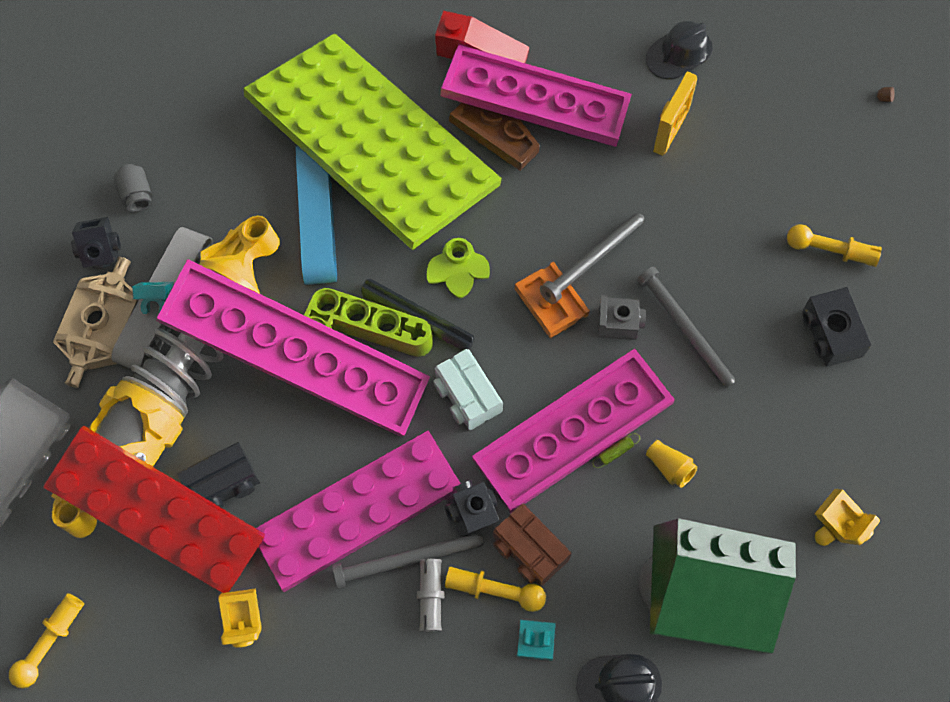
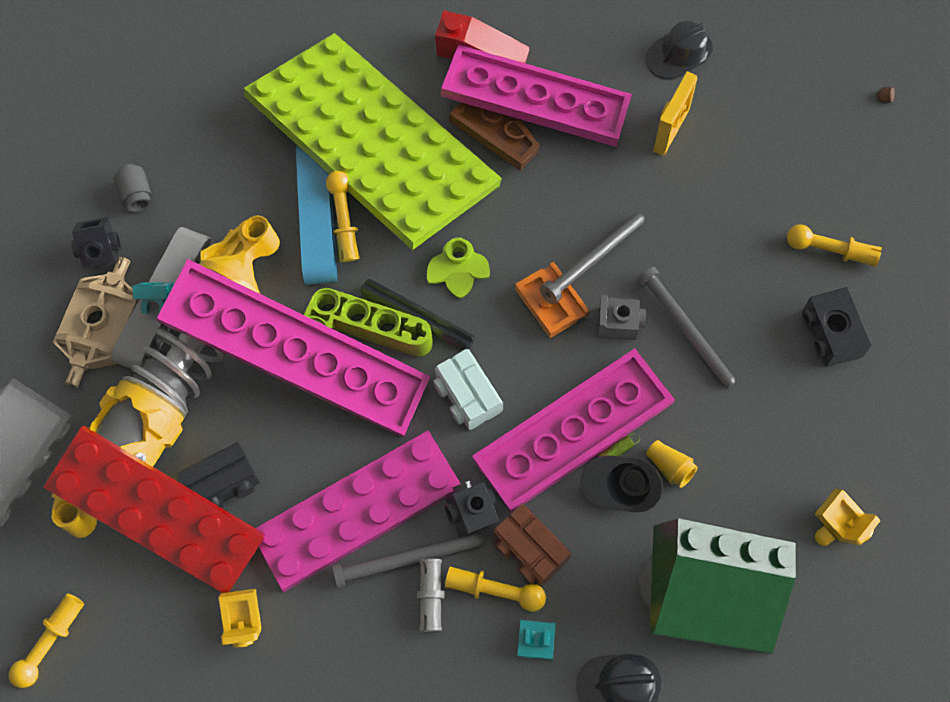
none -> yellow pin [326,171,360,263]
none -> black piece [580,455,663,512]

